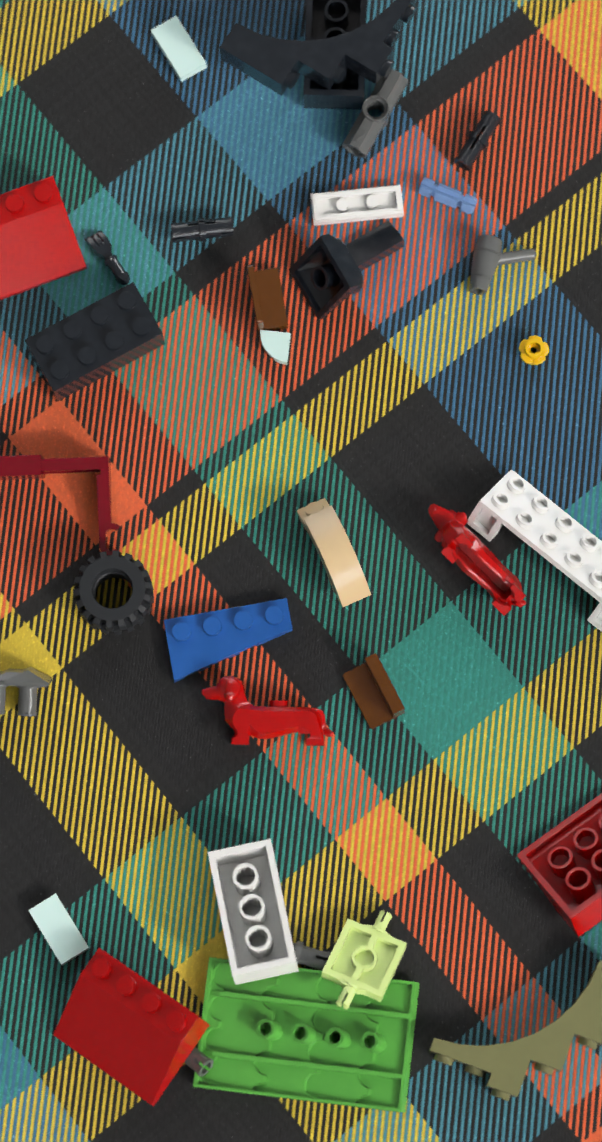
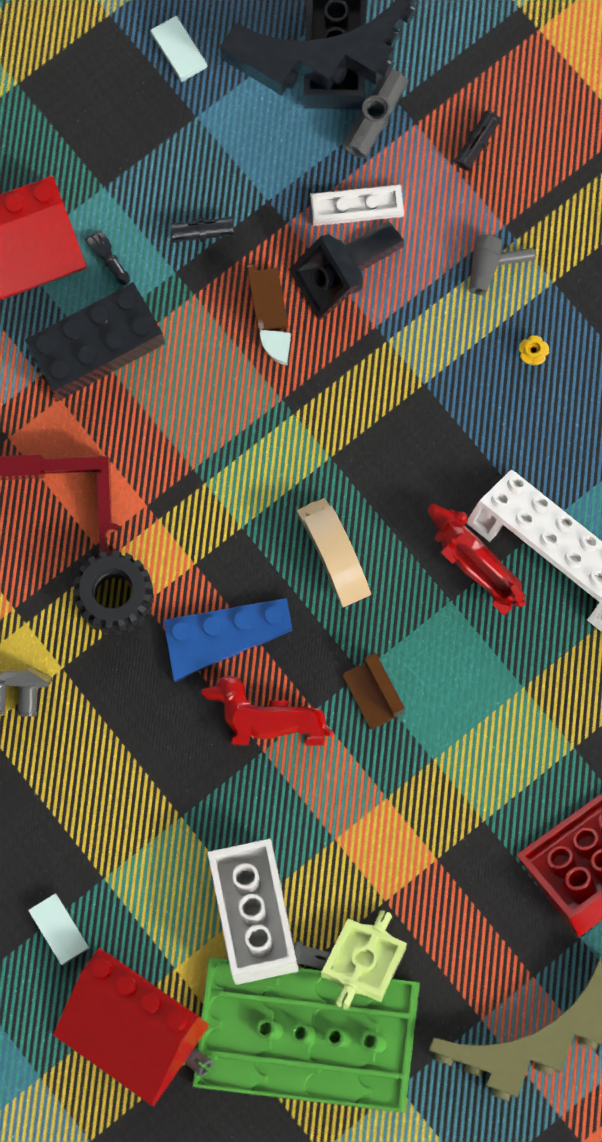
medium blue axle [419,178,477,214] -> none

